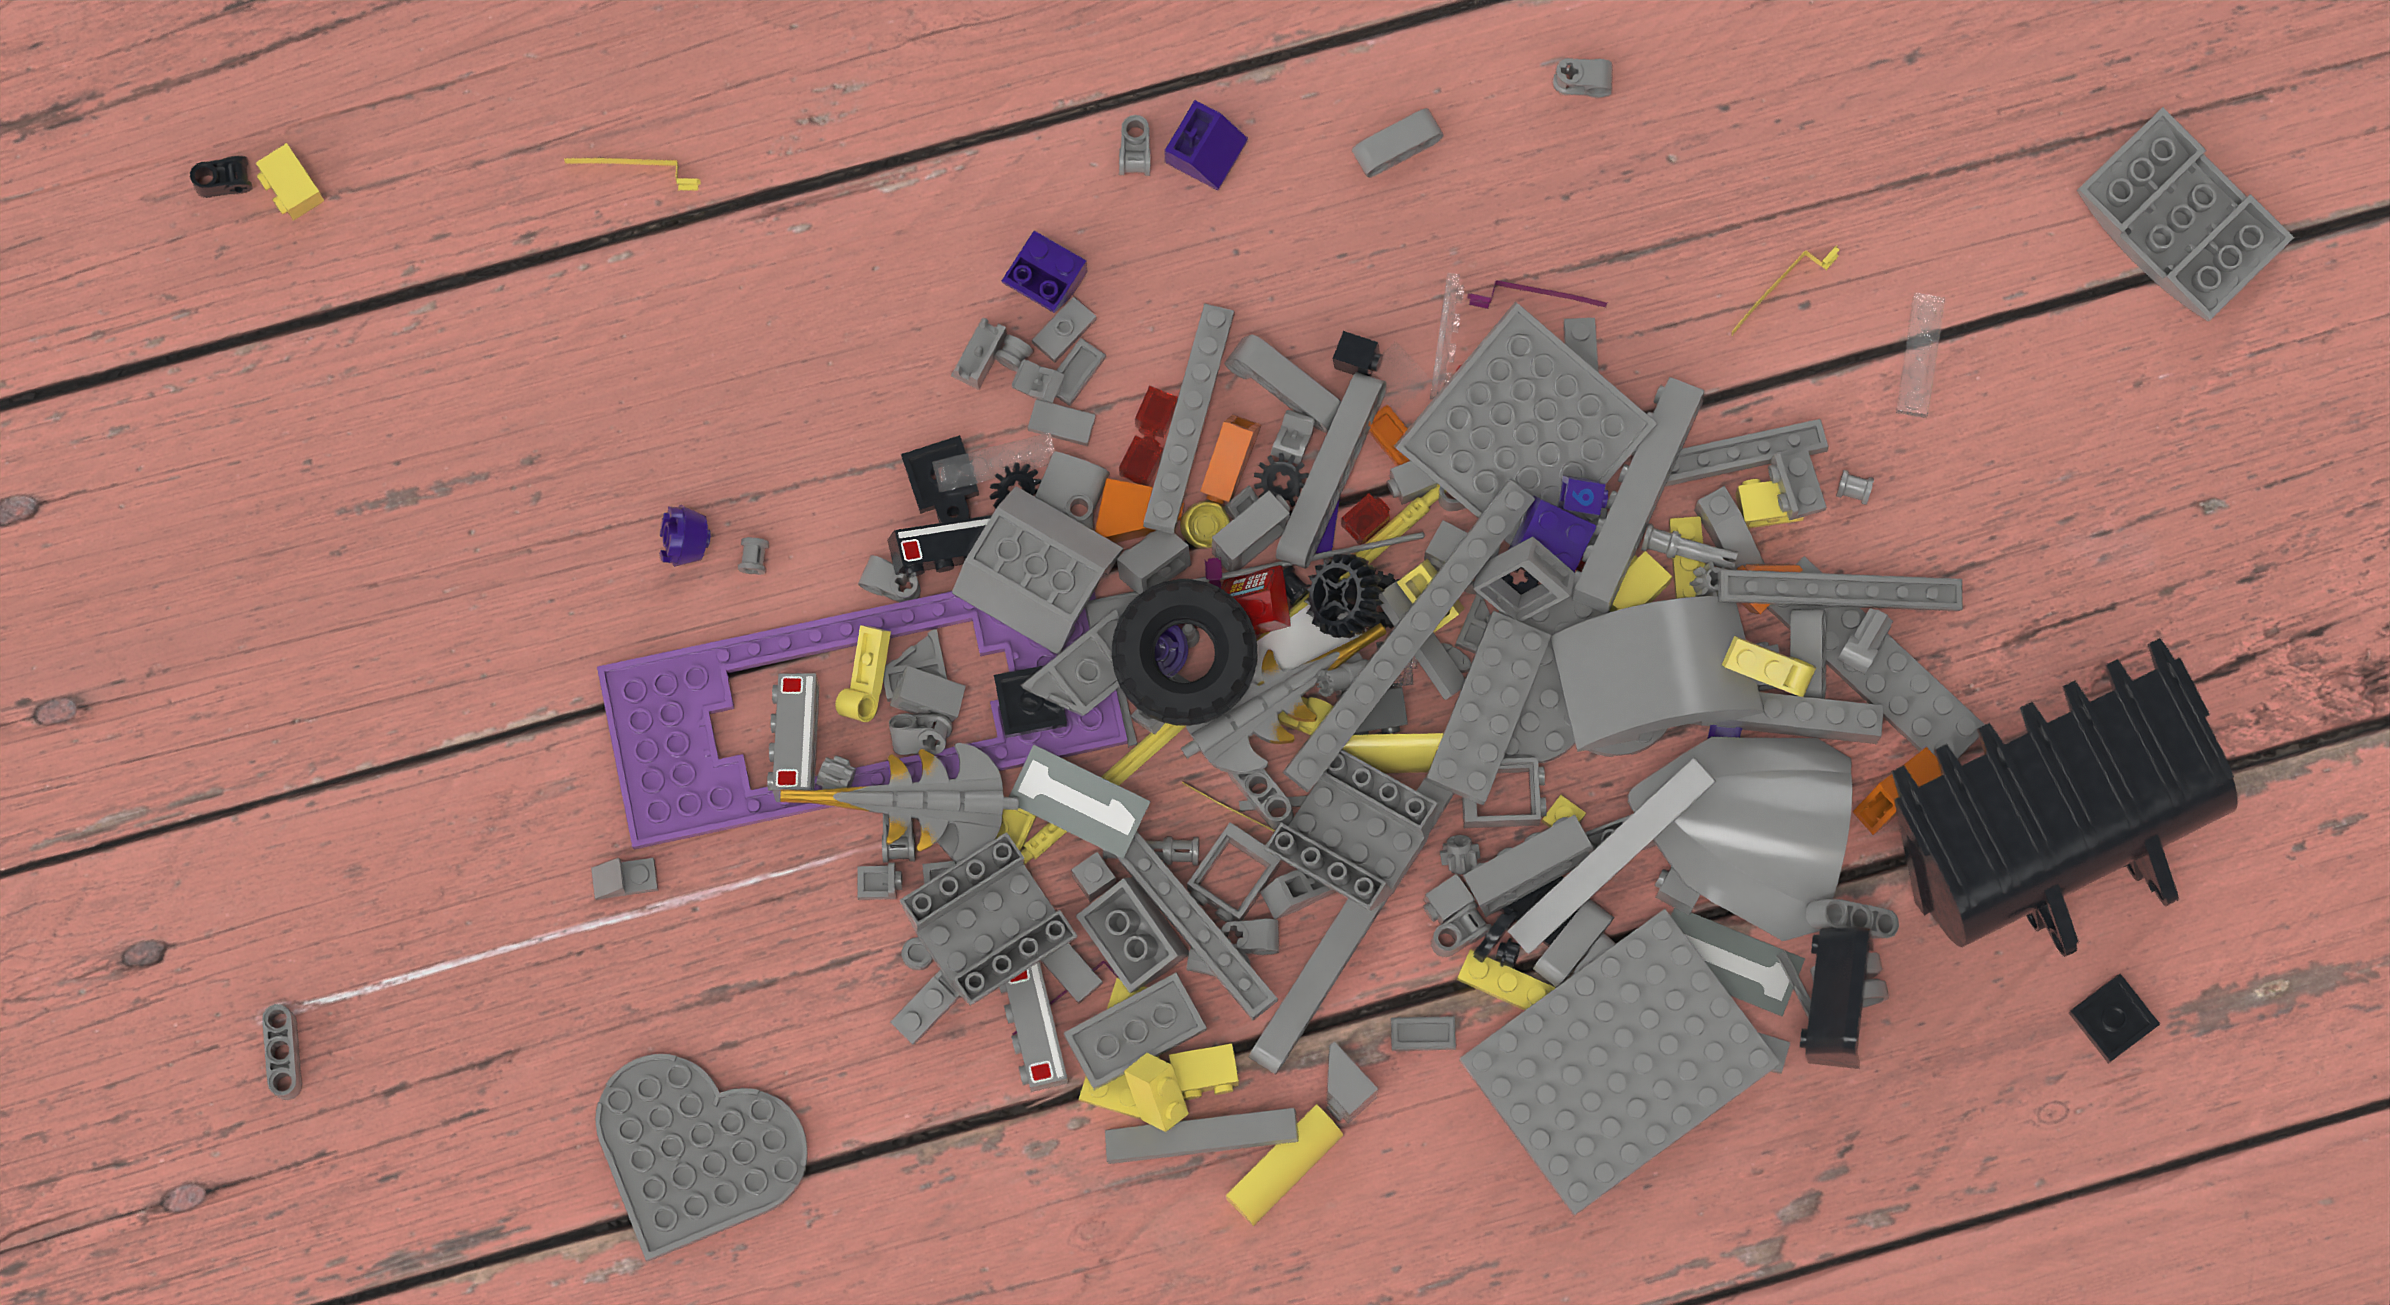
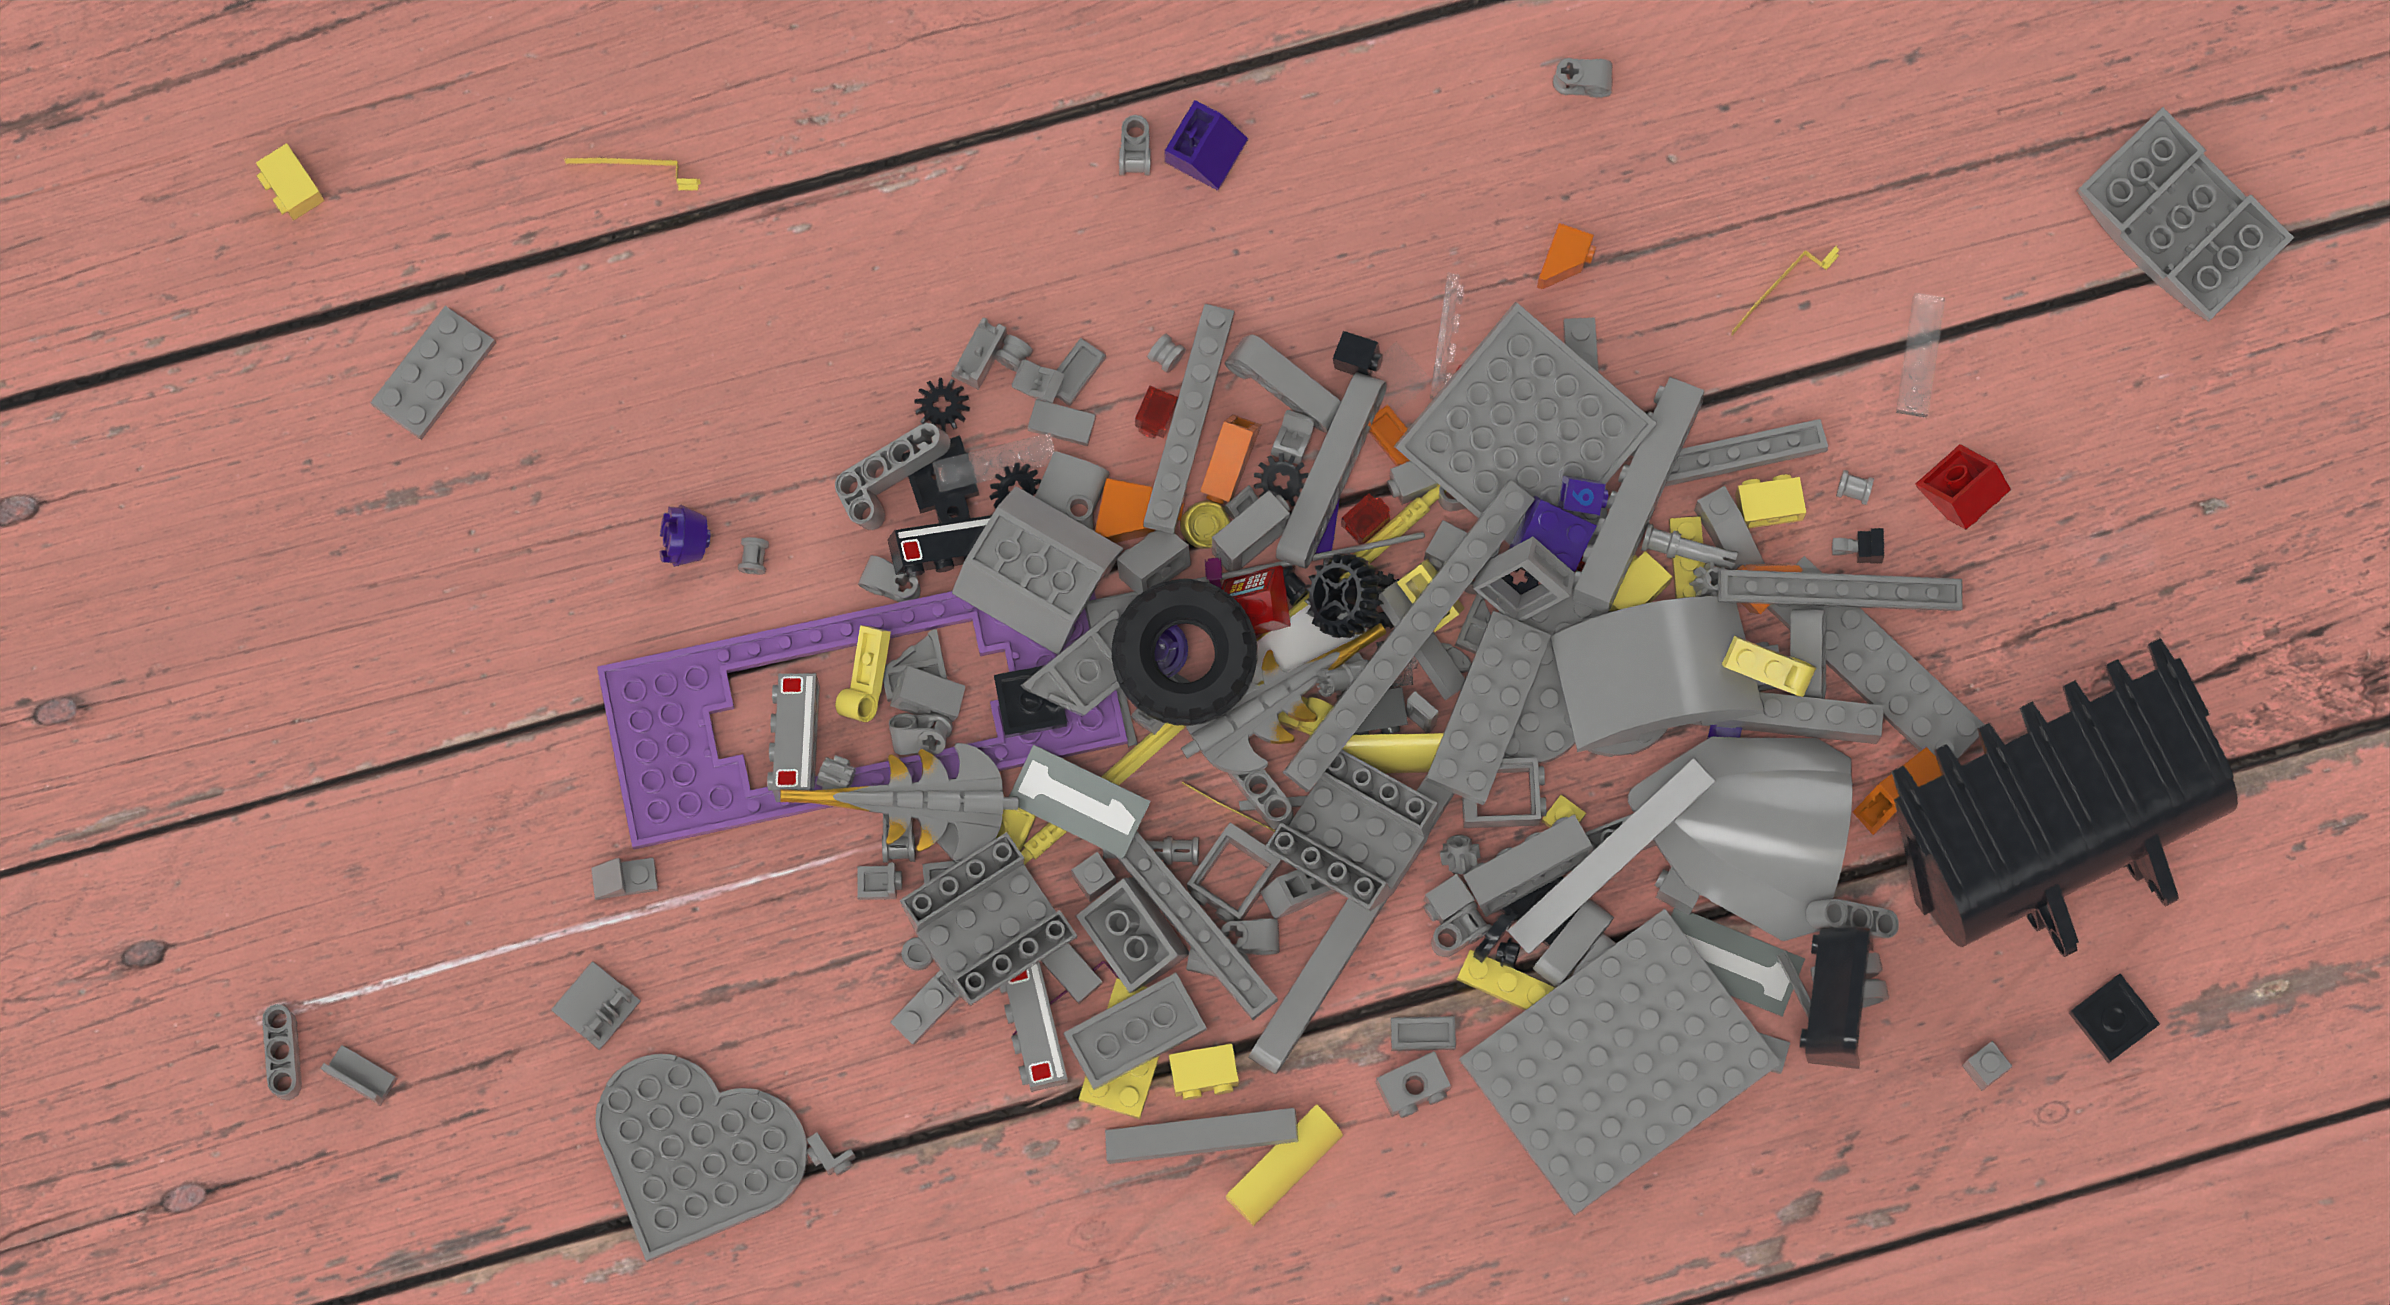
black piece [190,156,252,198] -> none
dark purple slope [1001,231,1087,313] -> none
light grey plate [1032,297,1097,363] -> none
clear red brick [1119,435,1163,486] -> none
light yellow brick [1124,1053,1189,1132] -> none
light grey piece [1181,624,1200,648] -> none
light grey slope [1326,1041,1378,1124] -> none
light grey beam [1352,109,1444,177] -> none
magenta piece [1467,280,1607,309] -> none
light grey bracket [1768,449,1827,521] -> none
light grey piece [1838,608,1893,675] -> none
none -> light grey panel [320,1045,397,1106]
none -> light grey plate [370,306,496,440]
none -> light grey hinge [551,961,641,1050]
none -> light grey bracket [806,1133,856,1176]
none -> light grey beam [835,423,950,530]
none -> black gear [914,378,970,432]
none -> light grey wheel [1148,334,1186,373]
none -> light grey brick [1376,1051,1451,1118]
none -> light grey tile [1406,691,1439,733]
none -> orange slope [1537,223,1597,289]
none -> black piece [1832,528,1884,564]
none -> red slope [1915,444,2011,530]
none -> light grey brick [1962,1041,2012,1091]

